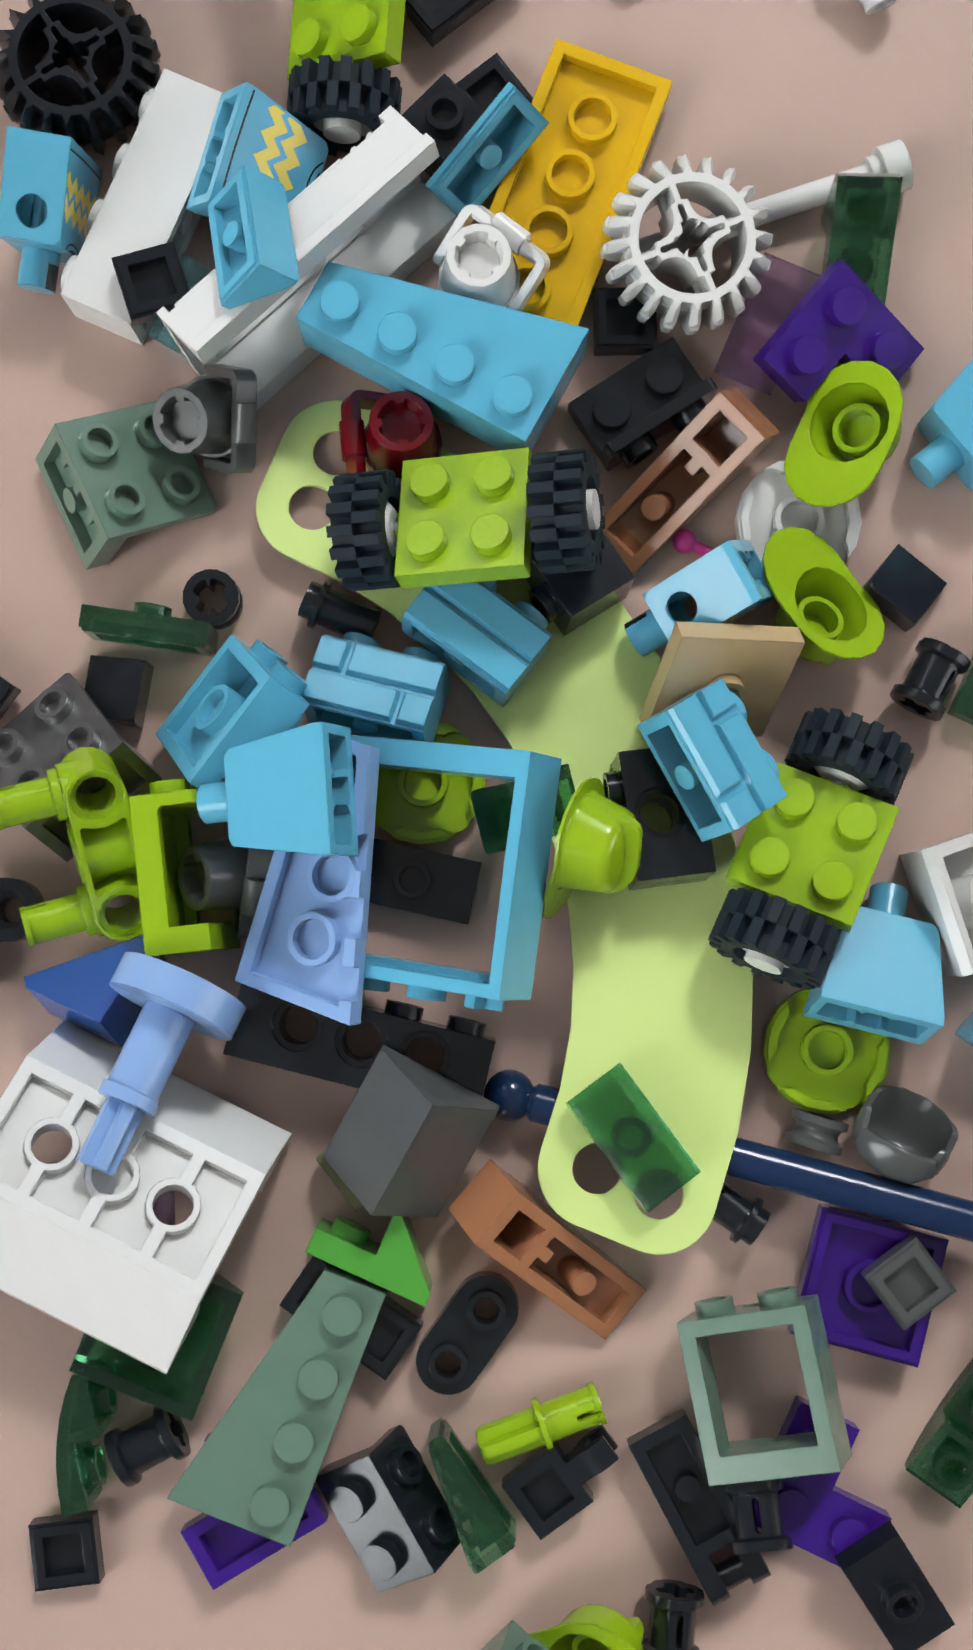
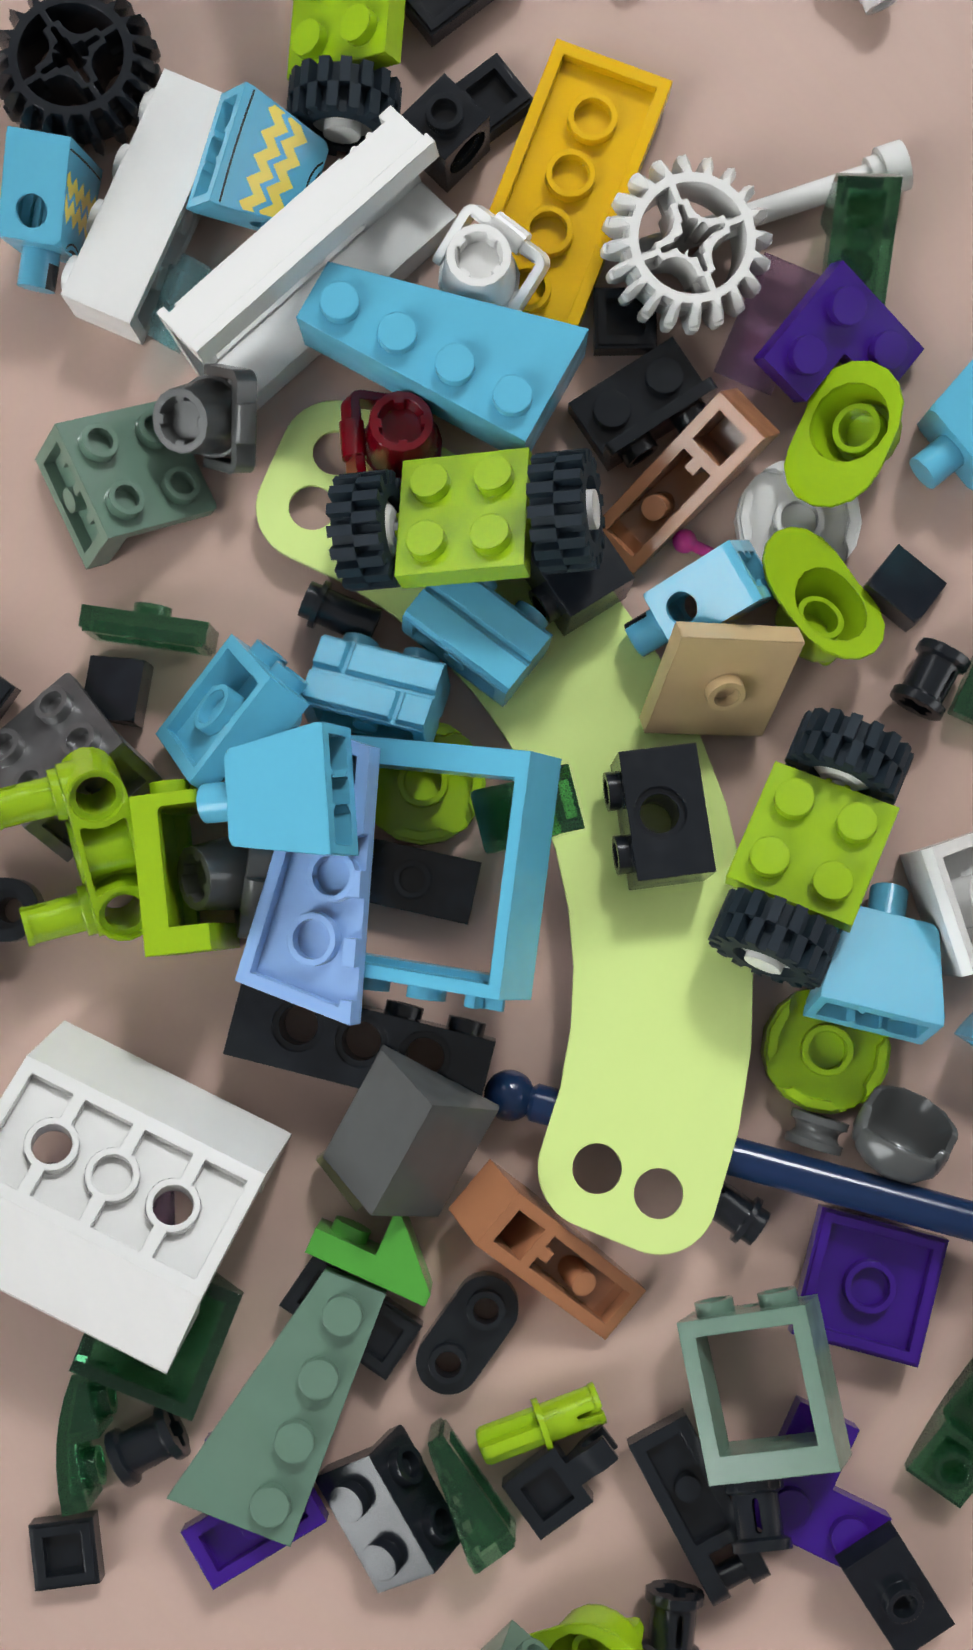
blue slope [24,935,167,1048] -> none
light blue piece [76,952,246,1176] -> none
black tile [111,241,189,326] -> none
black bush [183,569,243,630] -> none
medium azure slope [207,164,299,309] -> none
medium azure slope [425,82,549,215] -> none
lime piece [542,776,643,919] -> none
clear green plate [565,1063,701,1213] -> none
medium azure brick [637,678,788,842] -> none
dark grey tile [859,1234,956,1331] -> none

